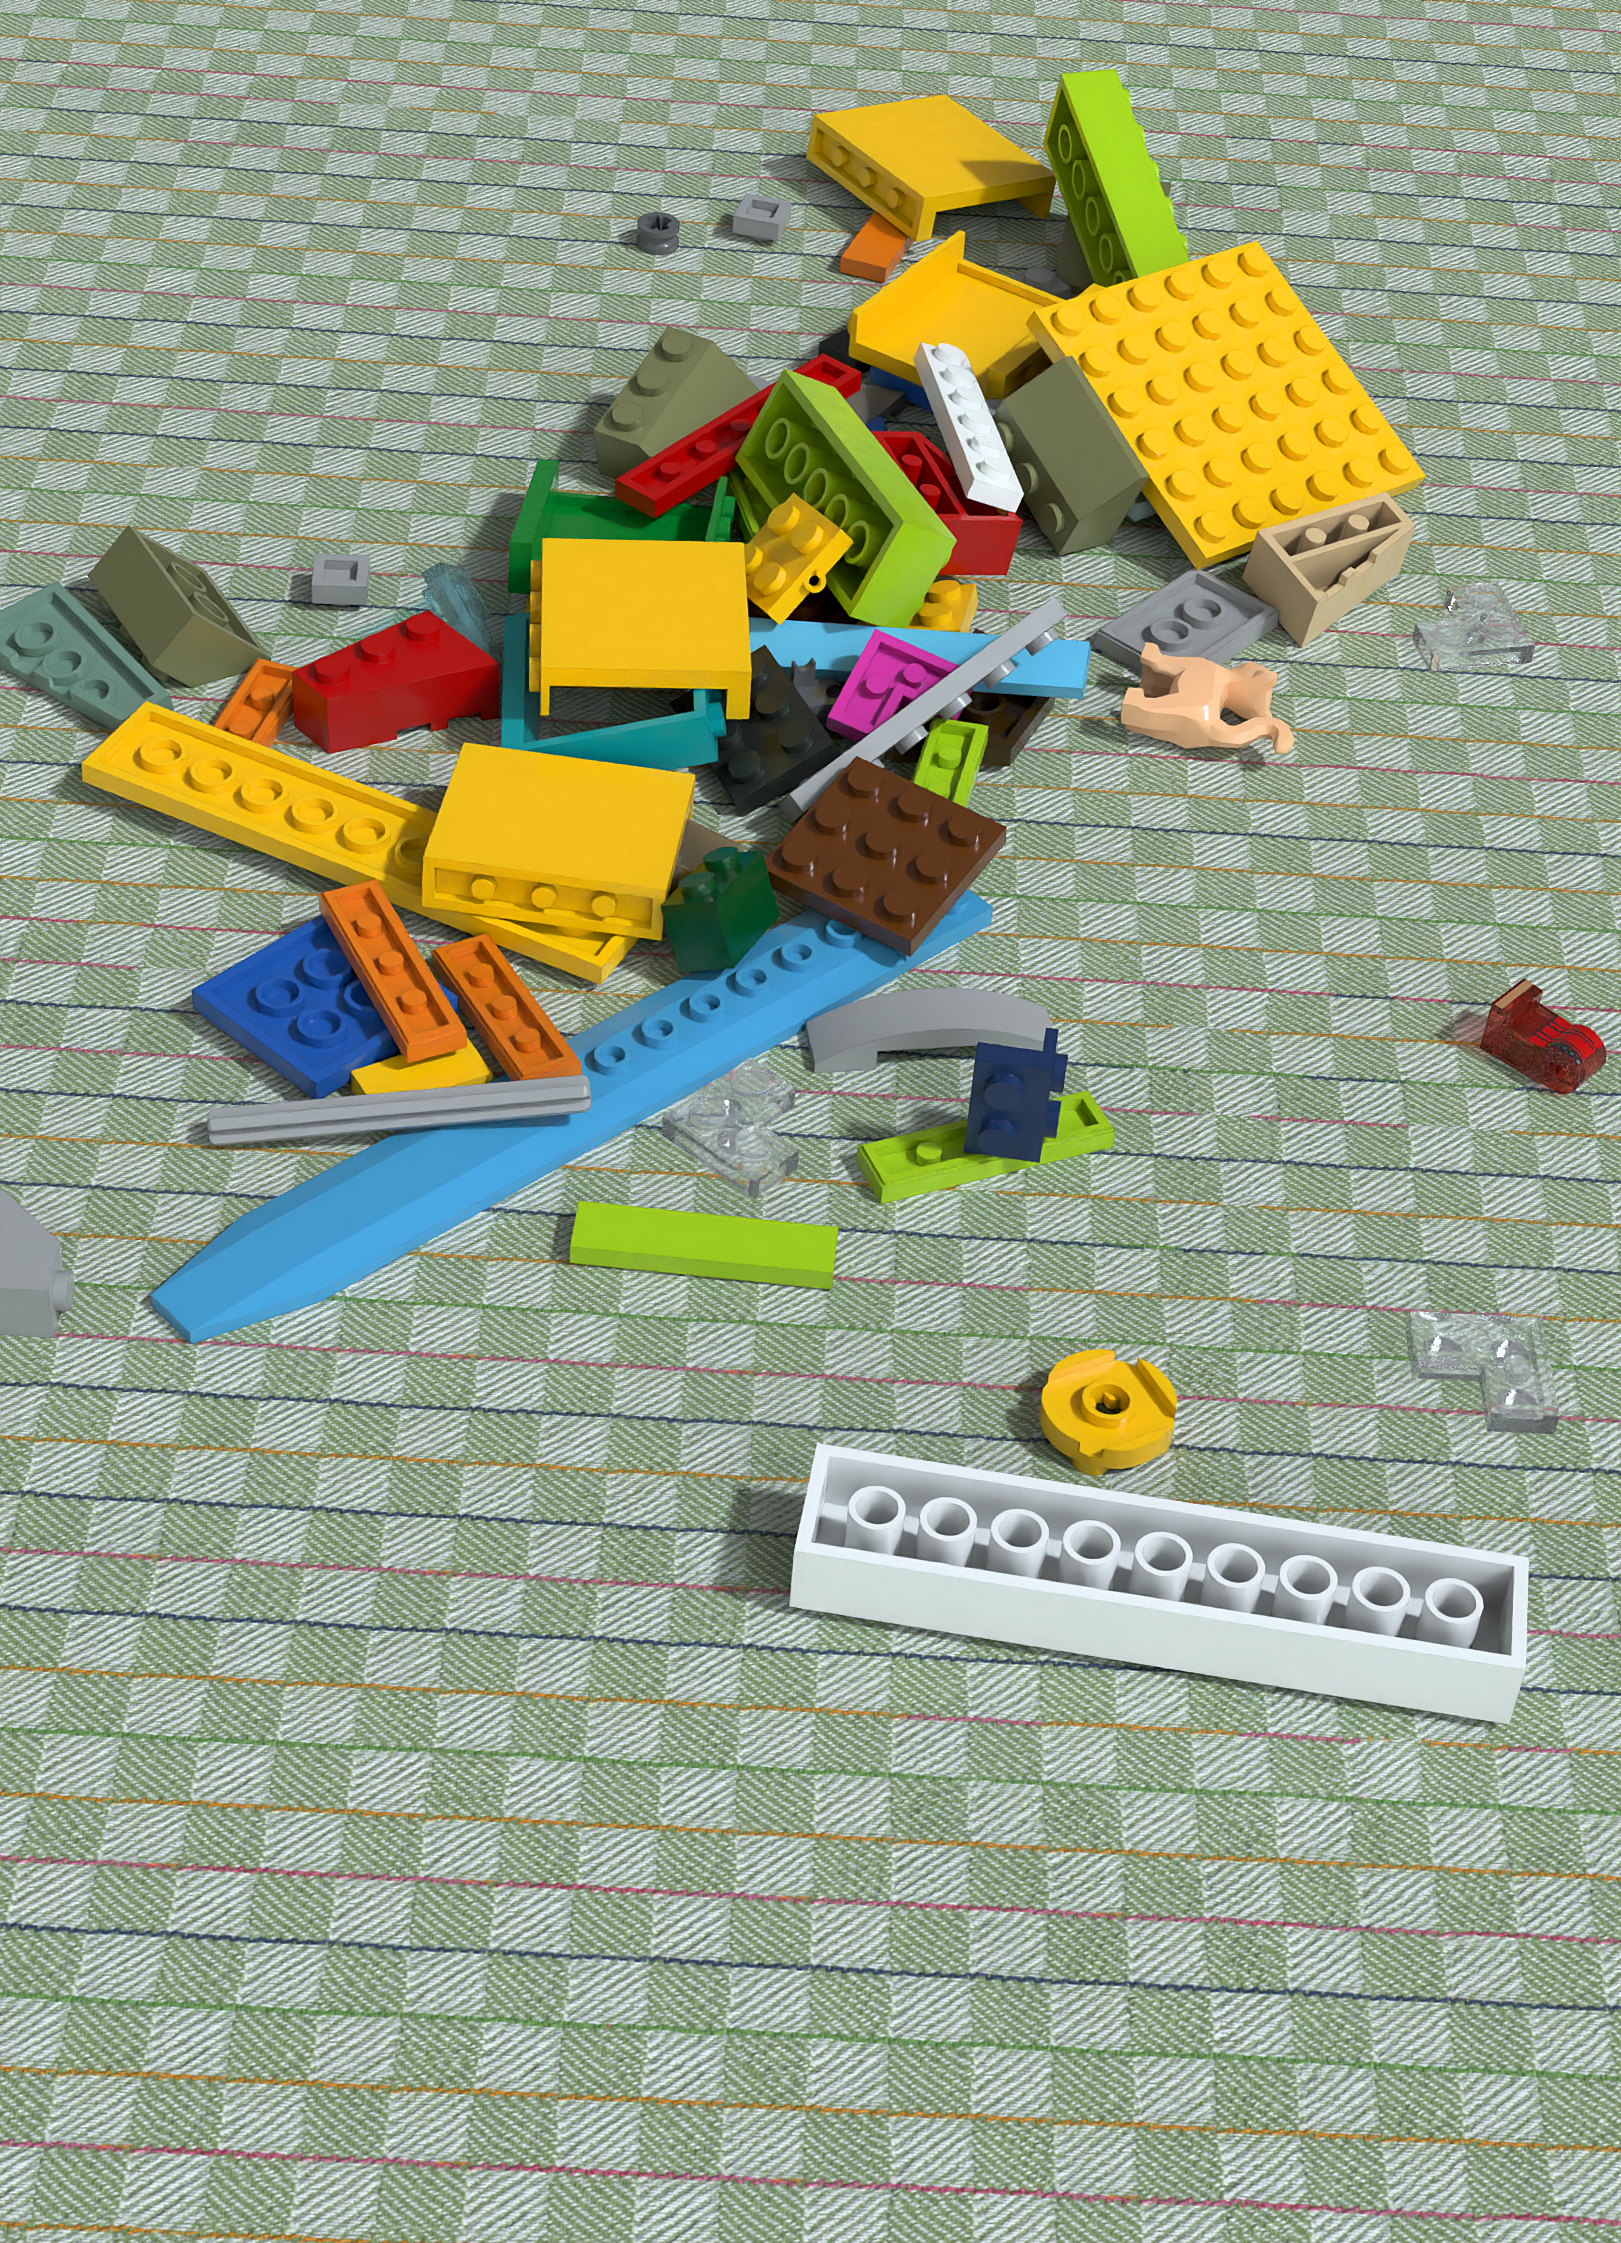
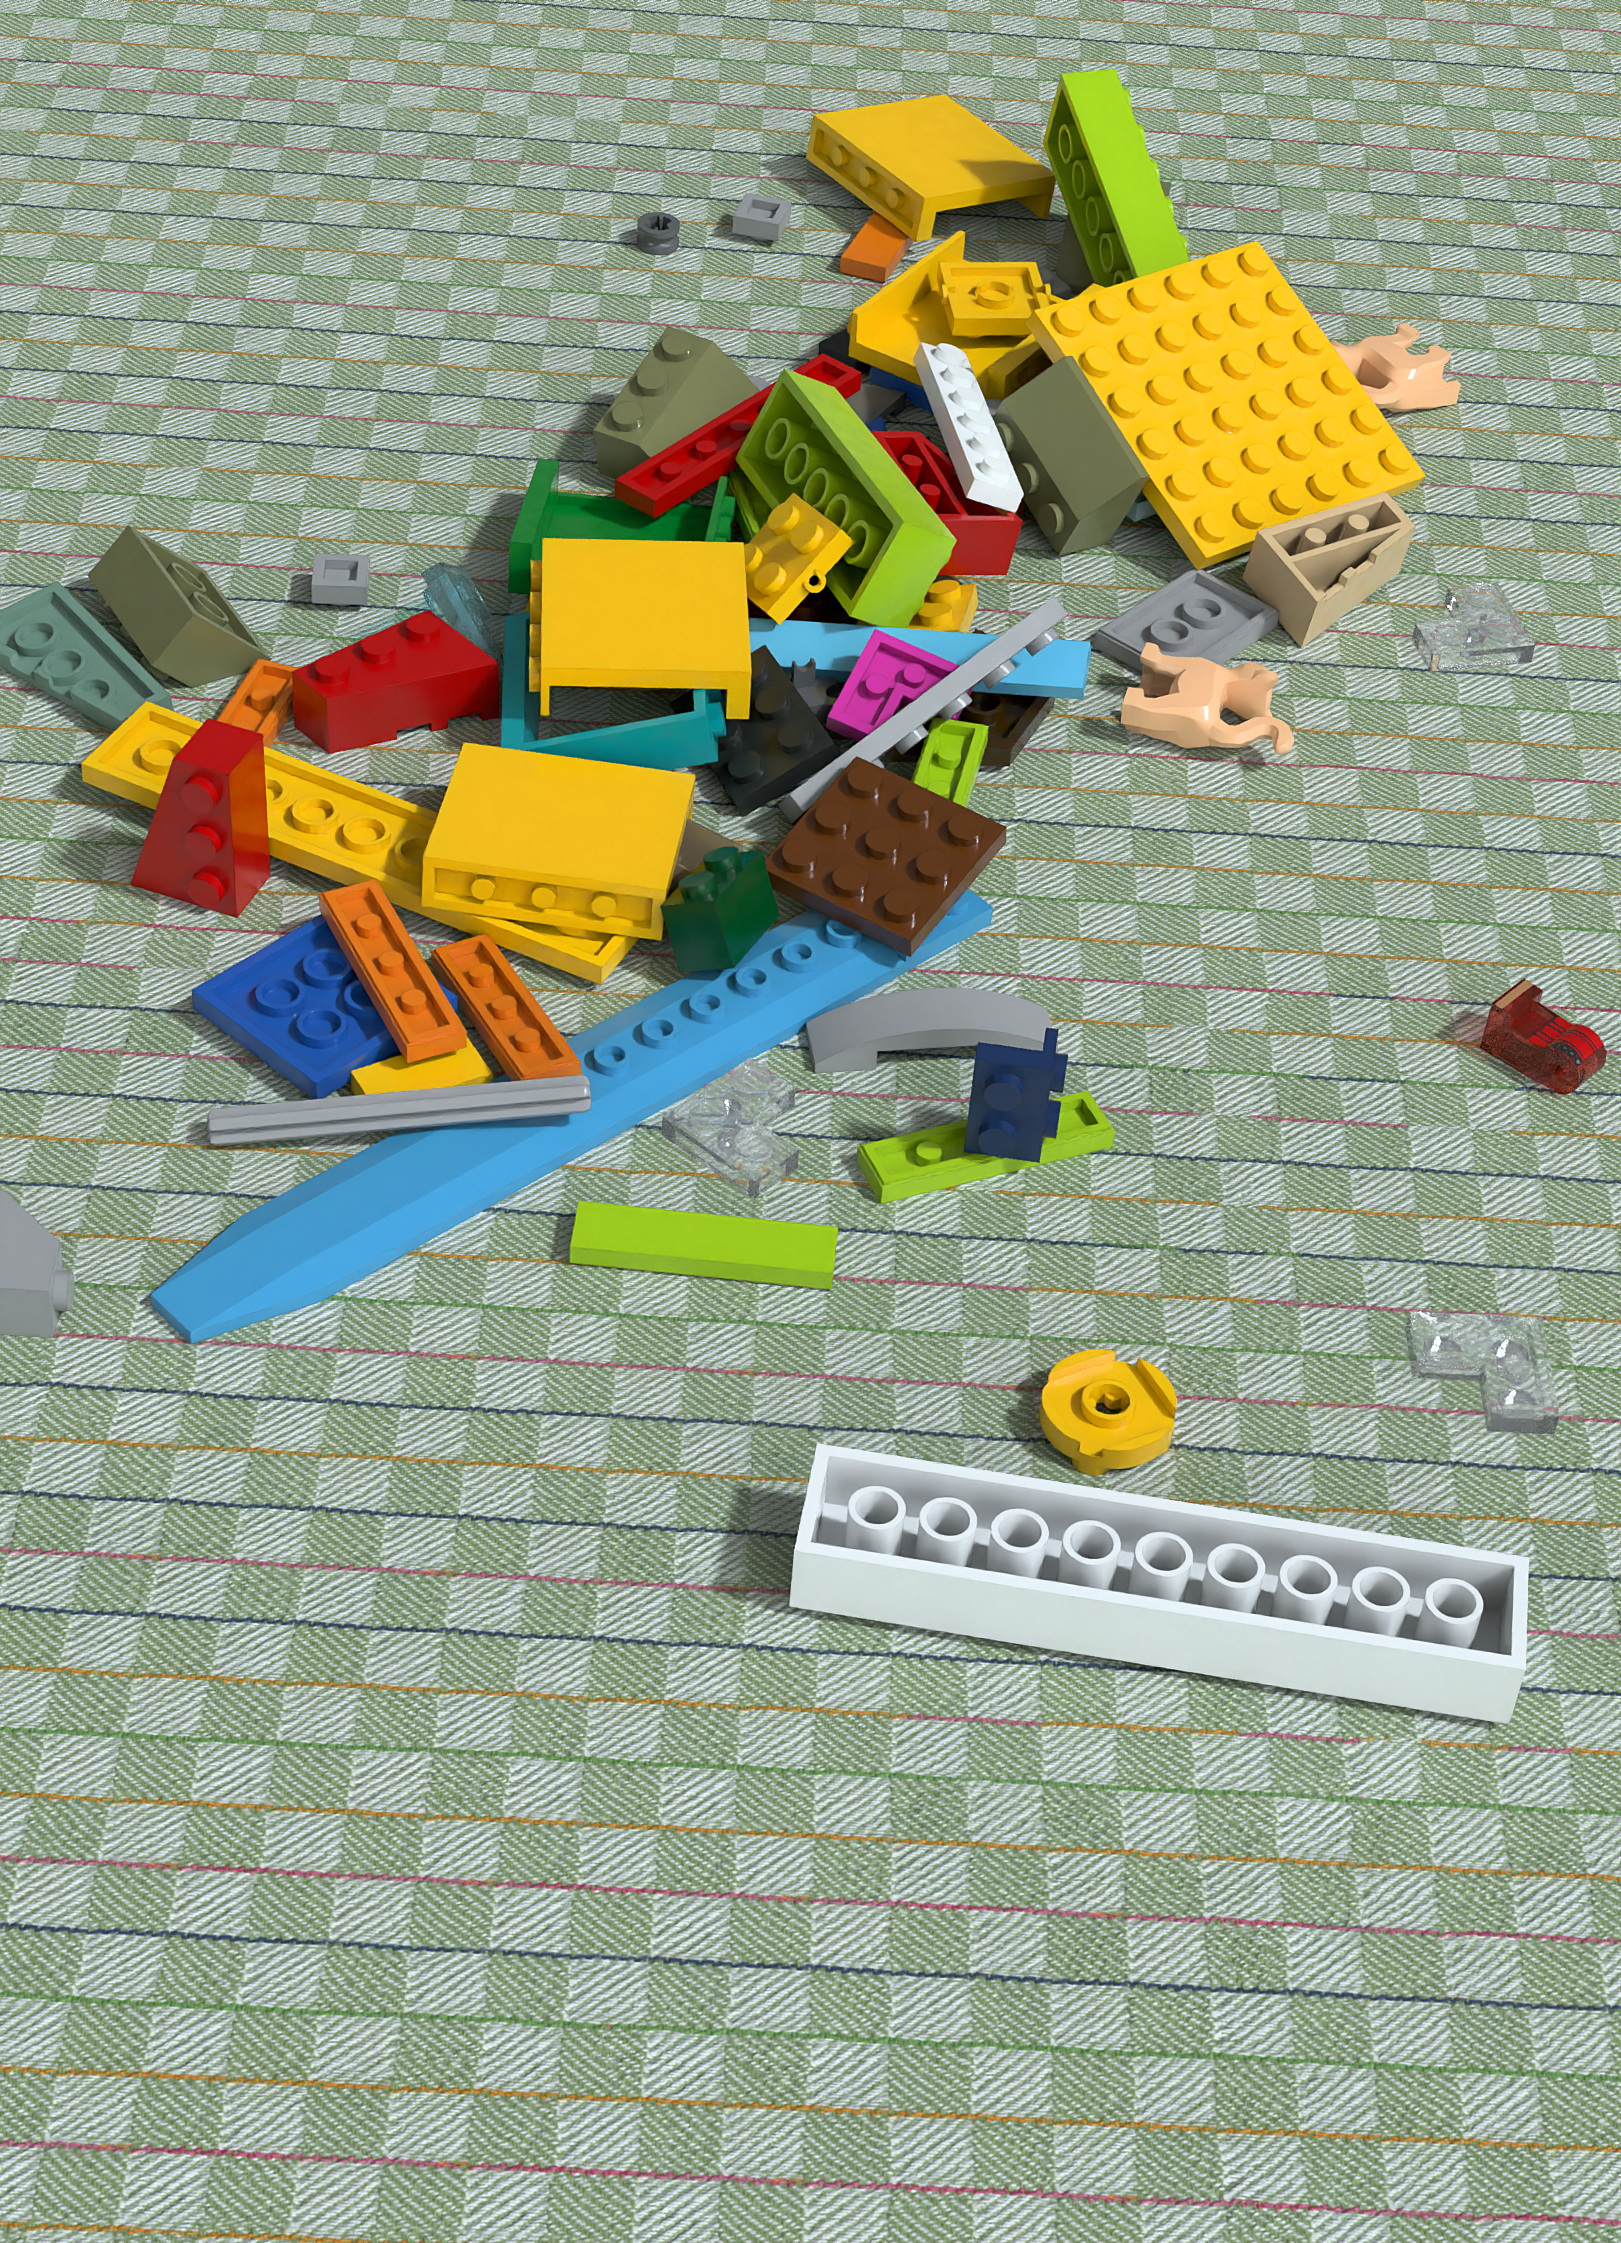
none -> red wedge [130,718,271,918]
none -> yellow plate [937,262,1051,338]
none -> light nougat animal [1330,323,1461,412]

